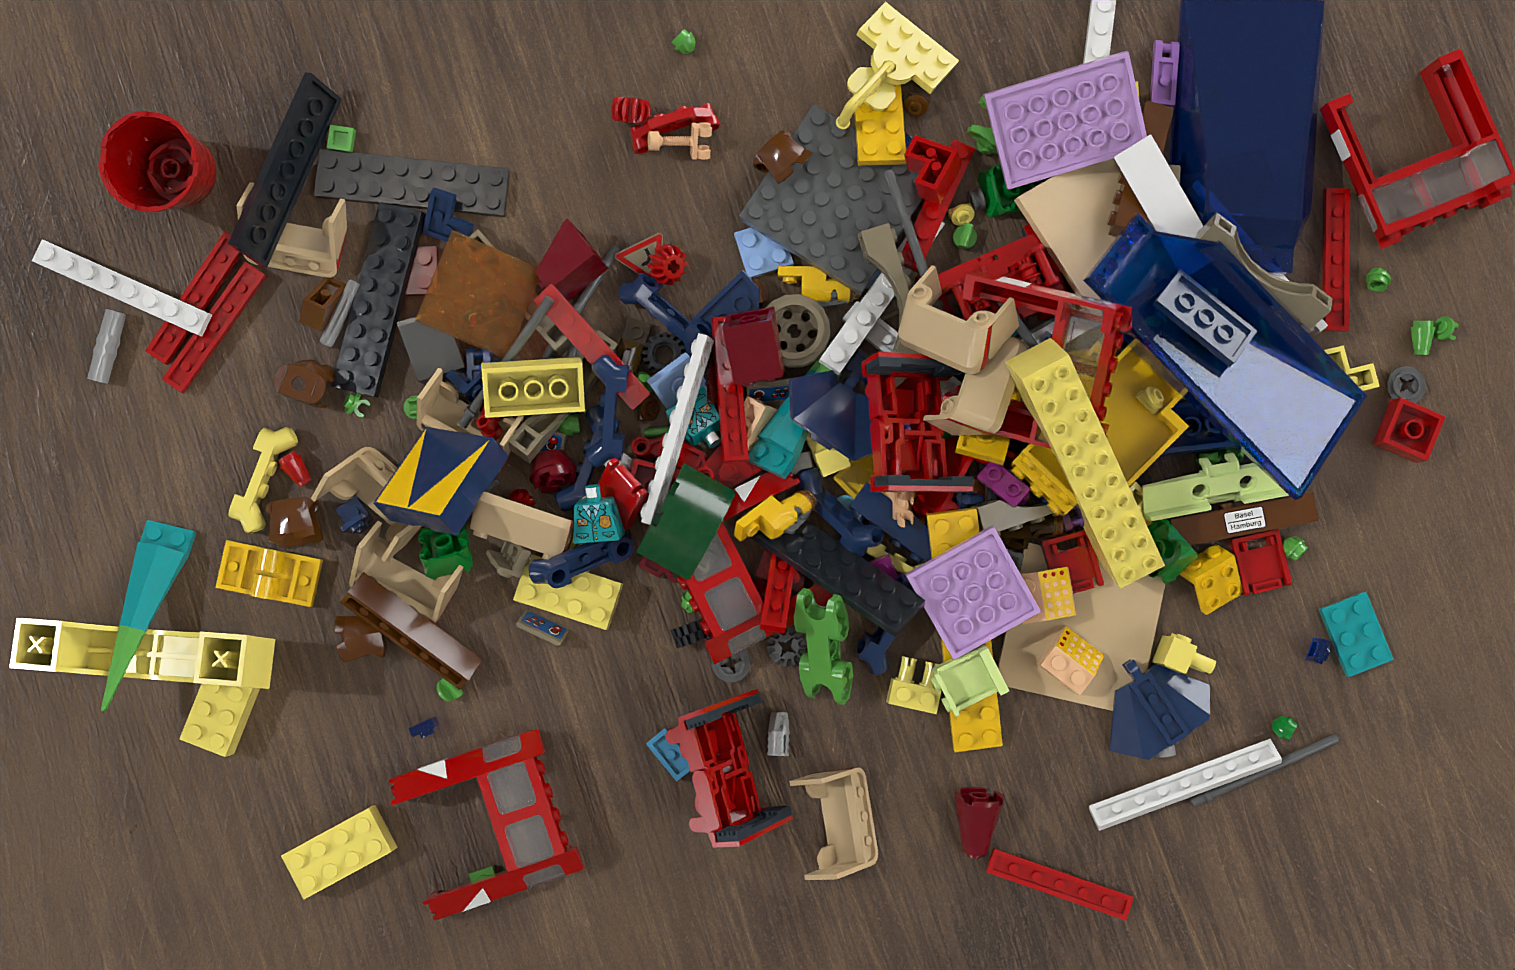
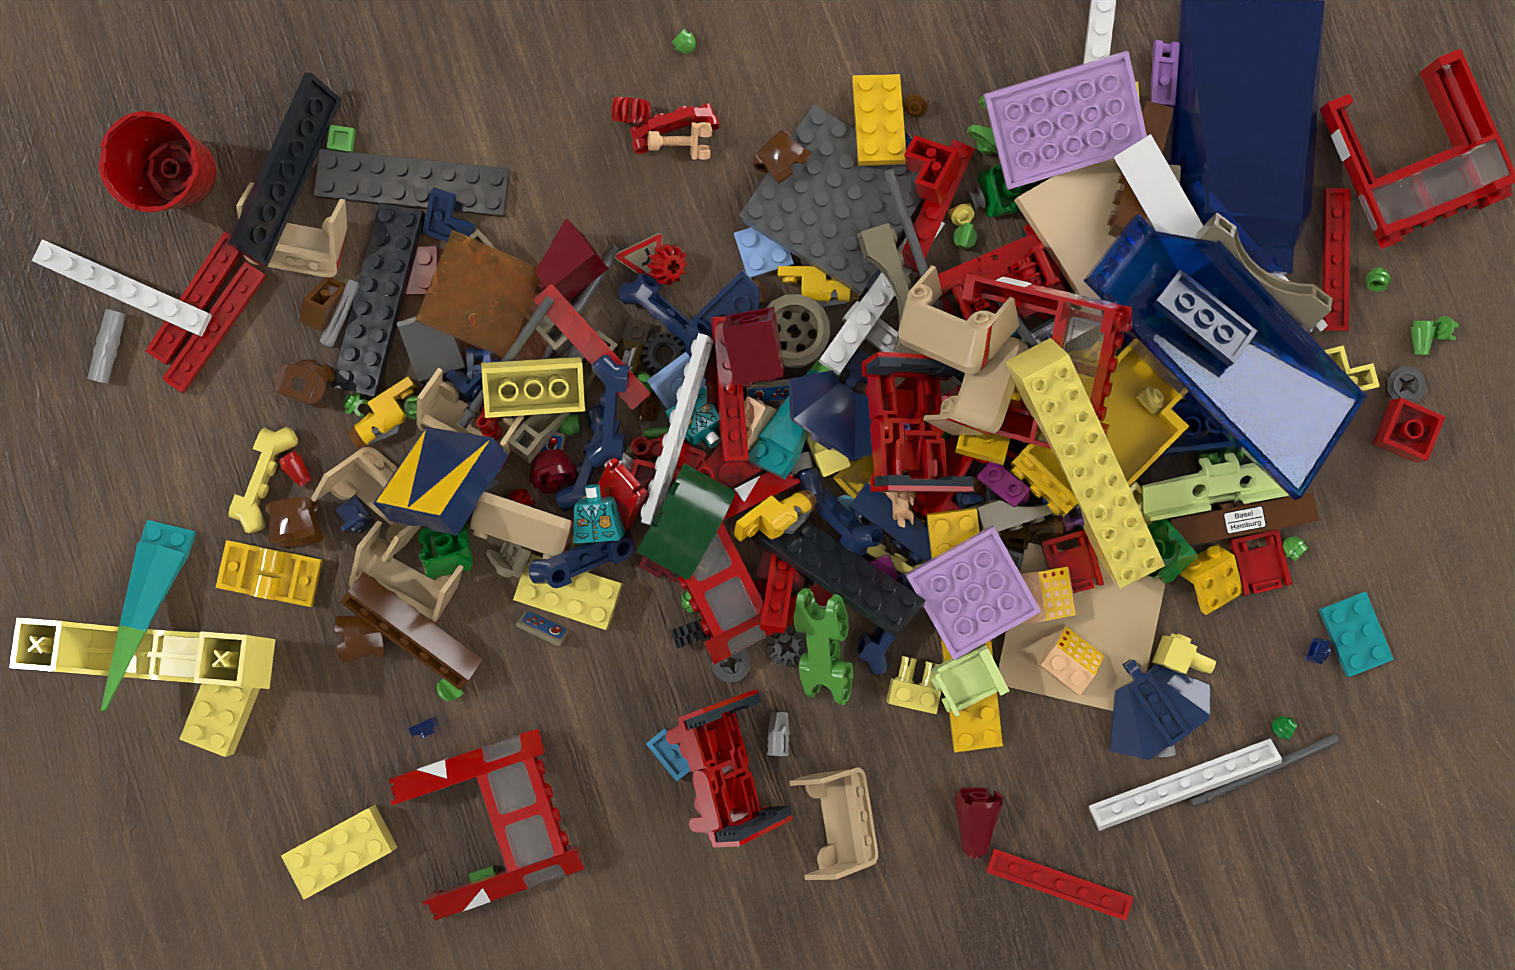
light yellow plate [836,2,959,129] -> none
none -> yellow plate [347,376,418,448]

